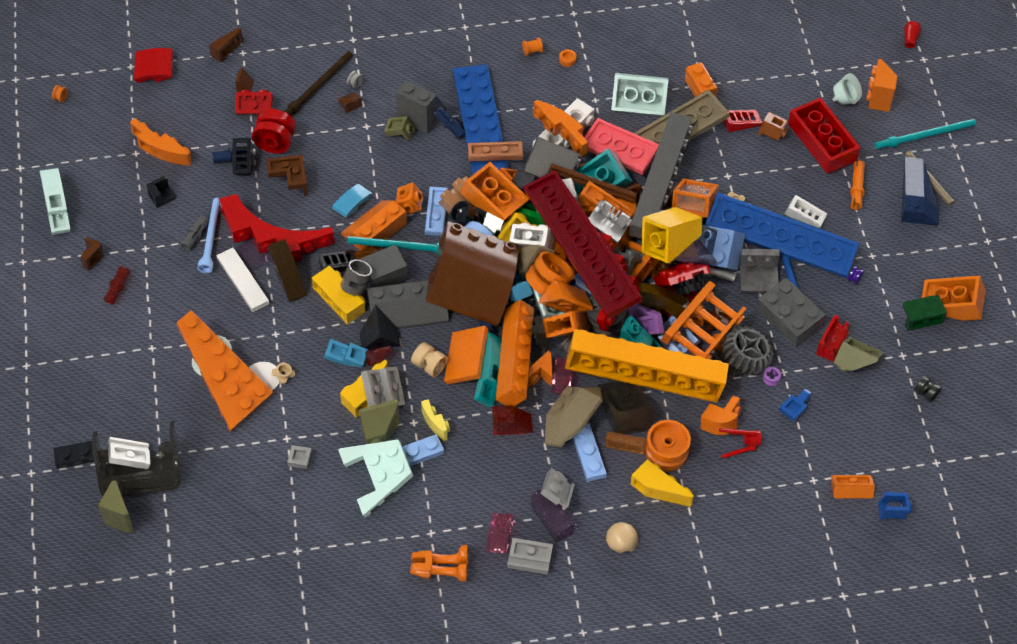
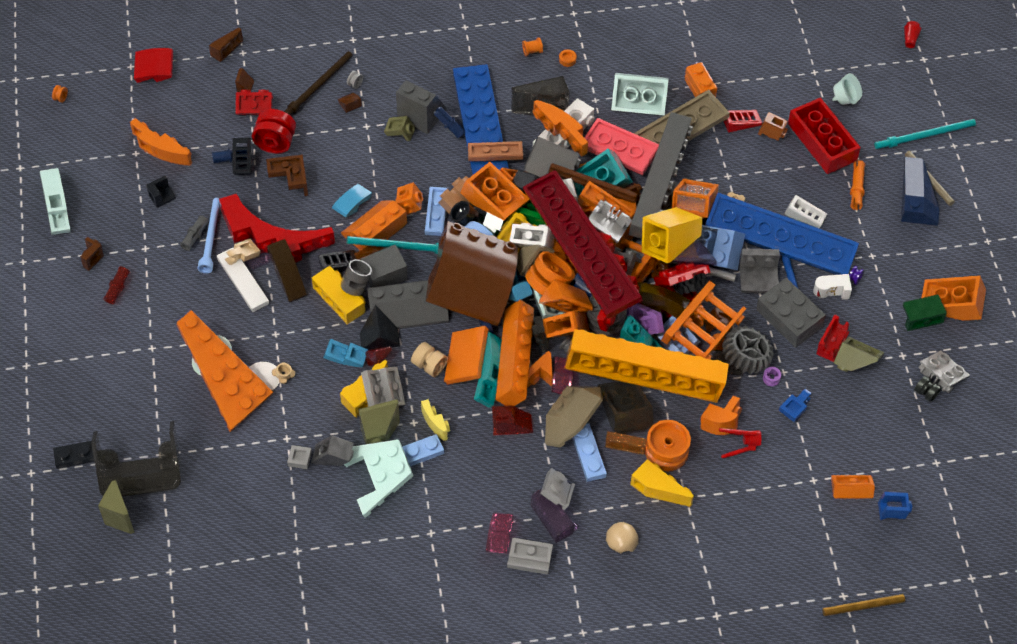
white plate [108,437,150,469] -> none
orange piece [410,545,468,582] -> none
orange slope [866,59,897,112] -> none
none -> tan plate [225,239,260,265]
none -> flat silver slope [311,435,354,466]
none -> clear smoke slope [511,76,570,116]
none -> white leg [813,274,852,300]
none -> pearl gold bar [822,594,905,616]
none -> light grey hinge [919,350,970,393]

